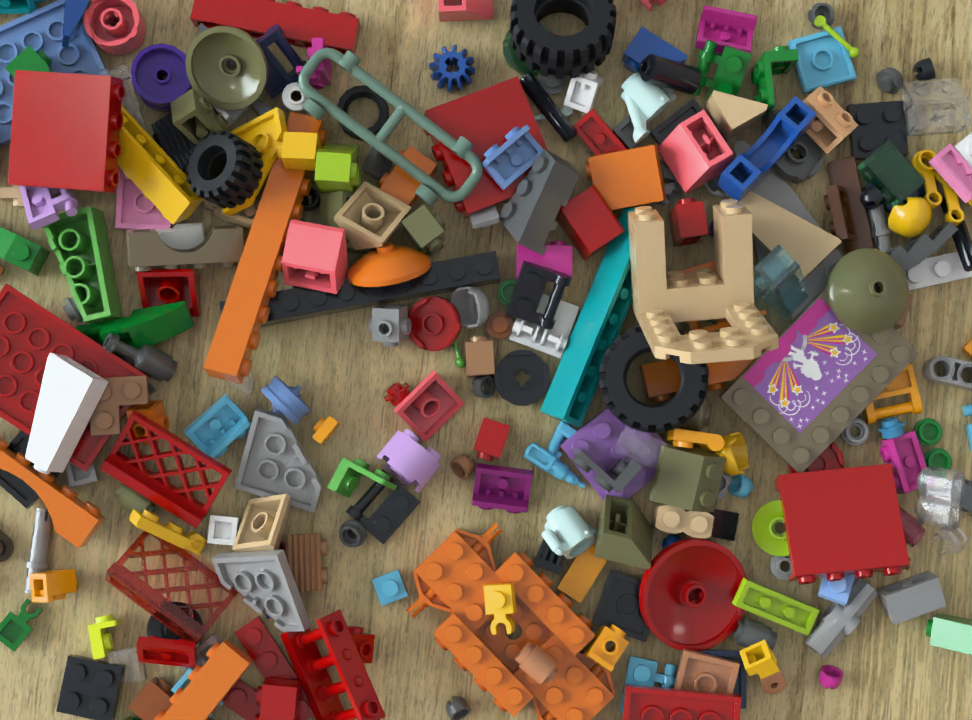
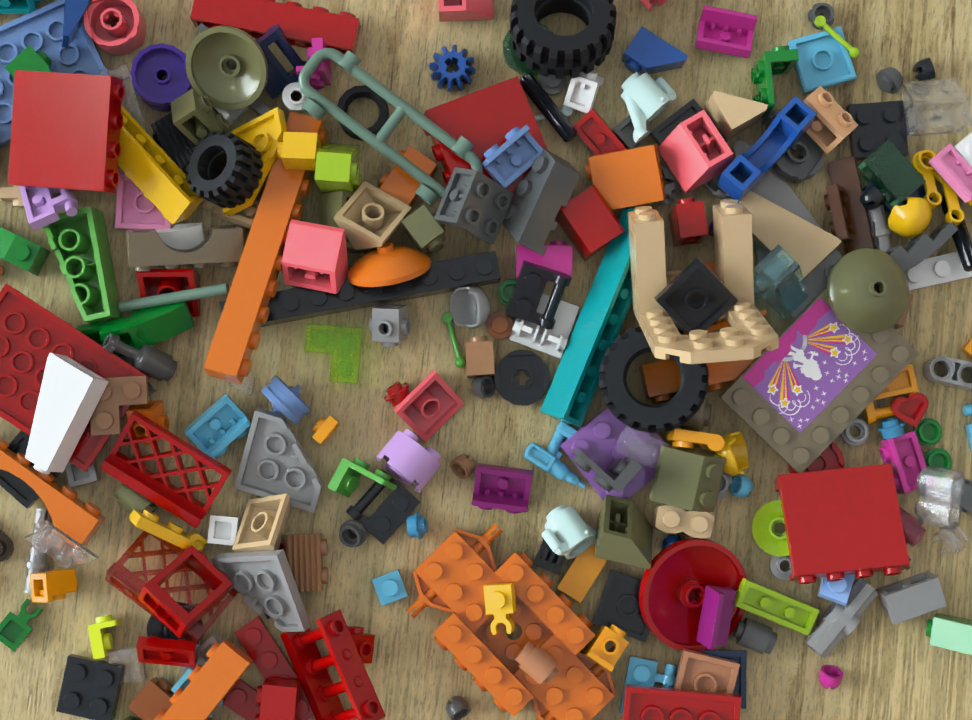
light grey plate [63,297,83,322] -> none
black hinge [302,188,320,211] -> none
dark grey plate [361,146,393,181] -> none
red tile [408,296,462,351] -> none
red brick [473,418,510,462] -> none
black brick [639,54,701,94] -> none
green plate [693,39,752,99] -> none
black slope [710,509,739,541] -> none
yellow leg [739,639,787,694] -> none
none -> clear hinge [24,519,99,569]
none -> sand green bar [119,283,230,312]
none -> red window [138,545,233,638]
none -> clear neon green plate [304,323,363,384]
none -> dark azure plate [407,512,428,540]
none -> dark grey bracket [434,167,513,244]
none -> black plate [654,258,738,334]
none -> magenta panel [696,585,736,650]
none -> red tile [890,392,929,427]

